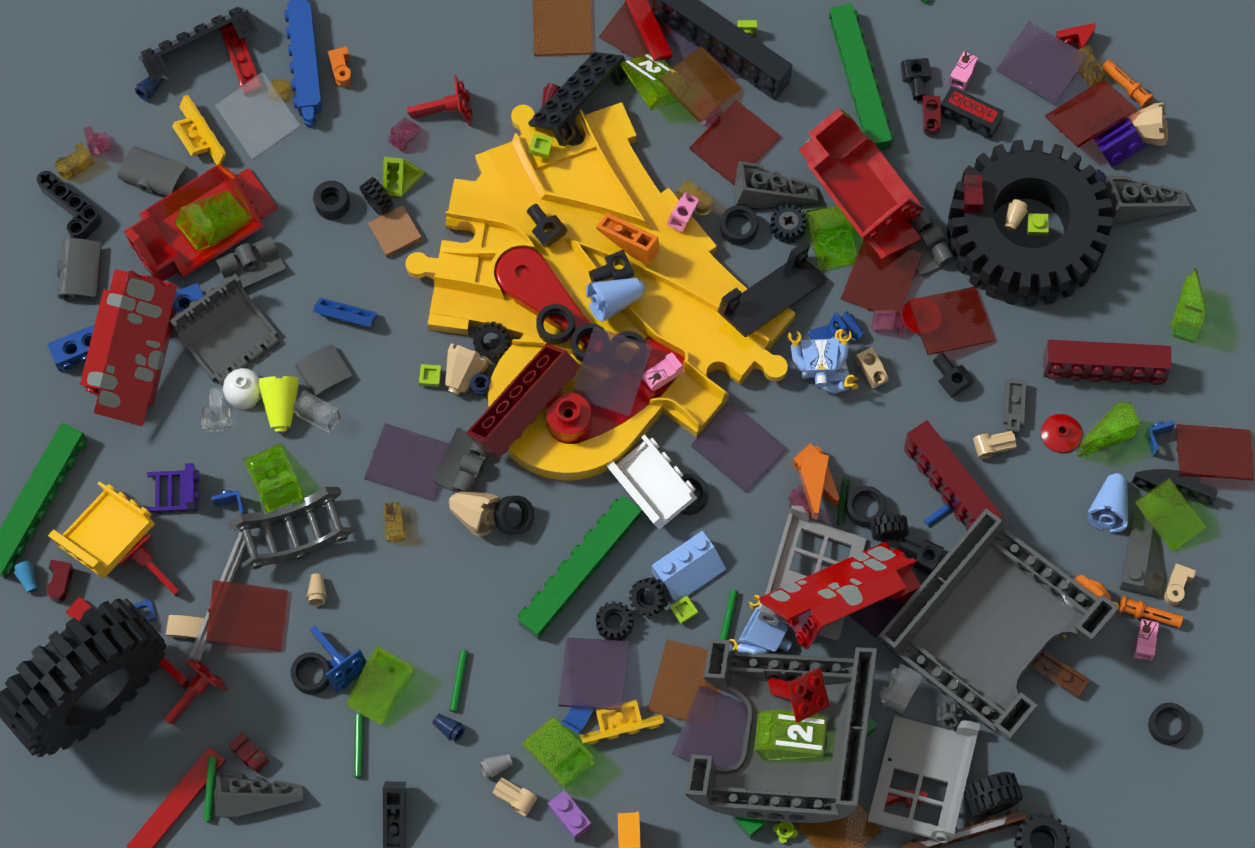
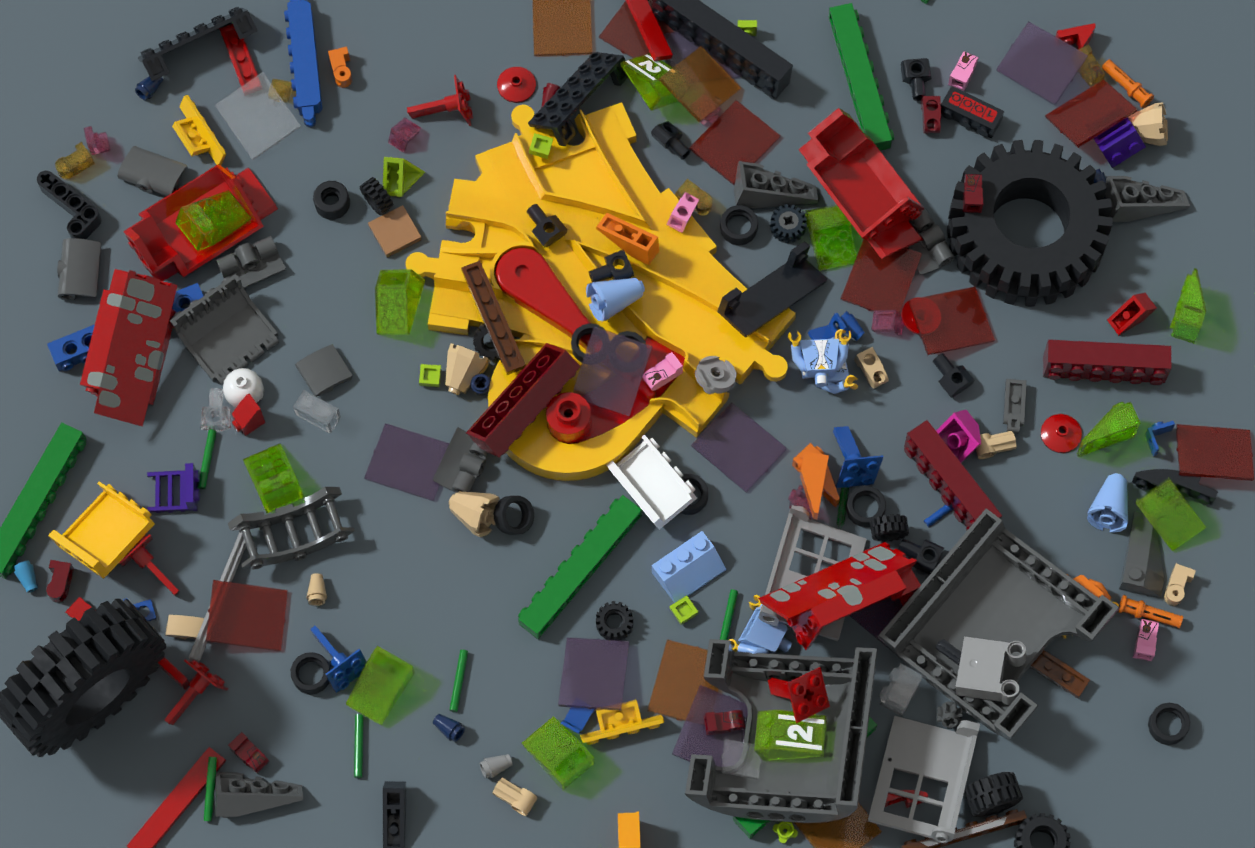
blue bracket [212,490,245,514] -> none
neon yellow cone [259,376,299,432] -> none
blue plate [313,298,377,327] -> none
clear yellow leg [384,501,405,542] -> none
black tyre [536,304,575,345] -> none
medium lavender brick [548,790,592,841] -> none
black tyre [629,577,669,616] -> none
tan cone [1004,199,1028,231] -> none
lime plate [1027,213,1049,236] -> none
none -> green bar [197,429,217,490]
none -> red slope [232,393,265,436]
none -> clear neon green slope [375,269,425,335]
none -> reddish brown plate [461,261,526,375]
none -> red dish [497,67,536,103]
none -> black piece [651,121,691,160]
none -> light grey plate [694,356,736,394]
none -> dark red leg [703,710,746,736]
none -> clear piece [721,739,762,780]
none -> blue piece [833,426,884,488]
none -> dark pink slope [936,410,981,463]
none -> light grey piece [936,636,1026,706]
none -> red slope [1107,293,1157,336]

